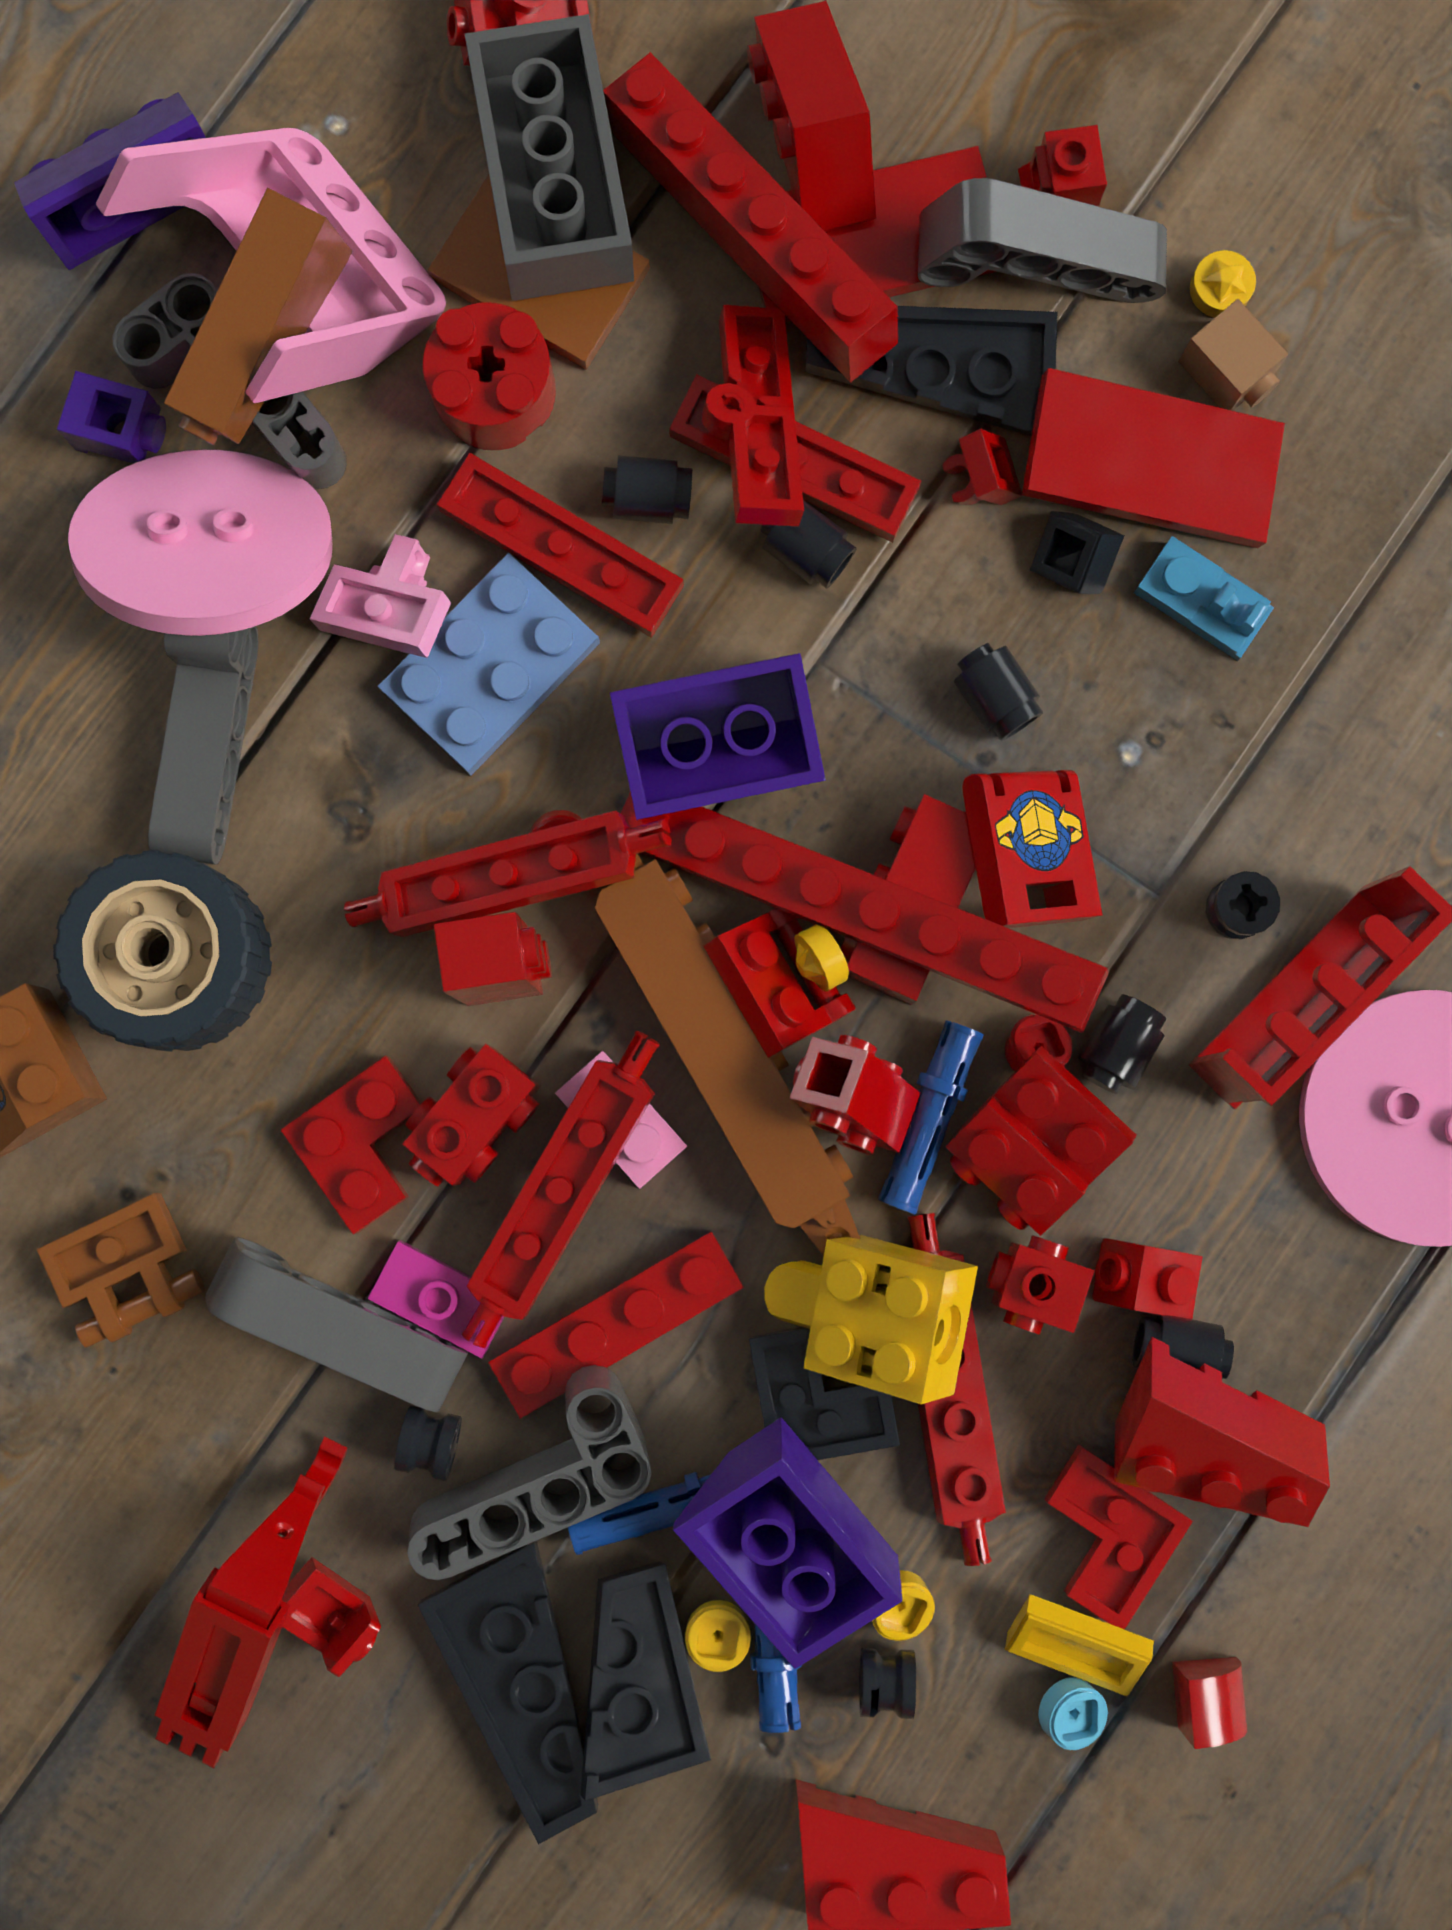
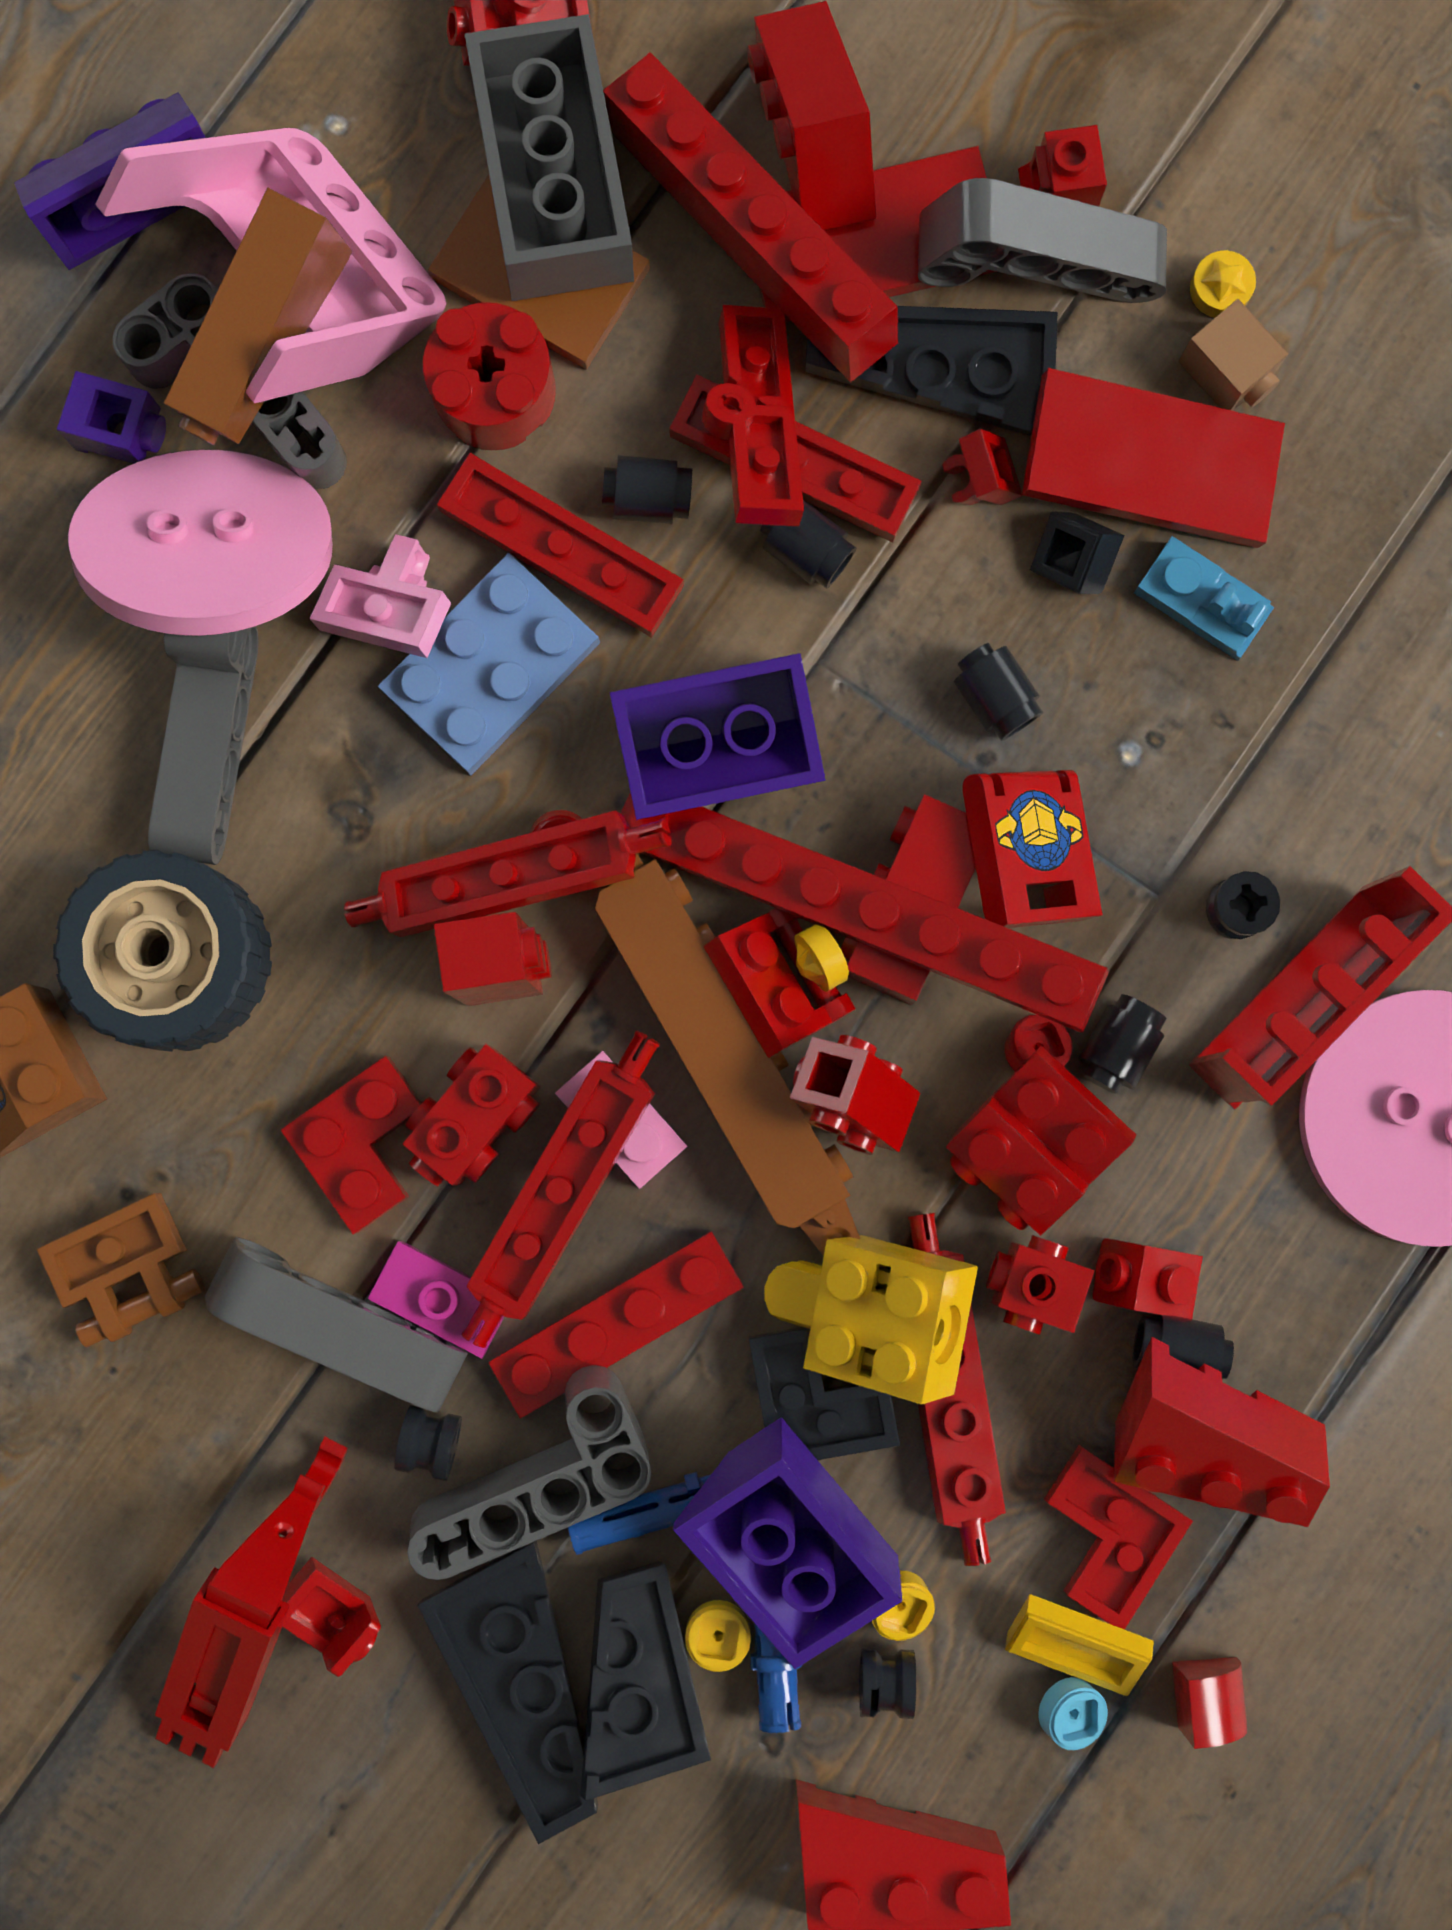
blue pin [878,1020,984,1214] -> none

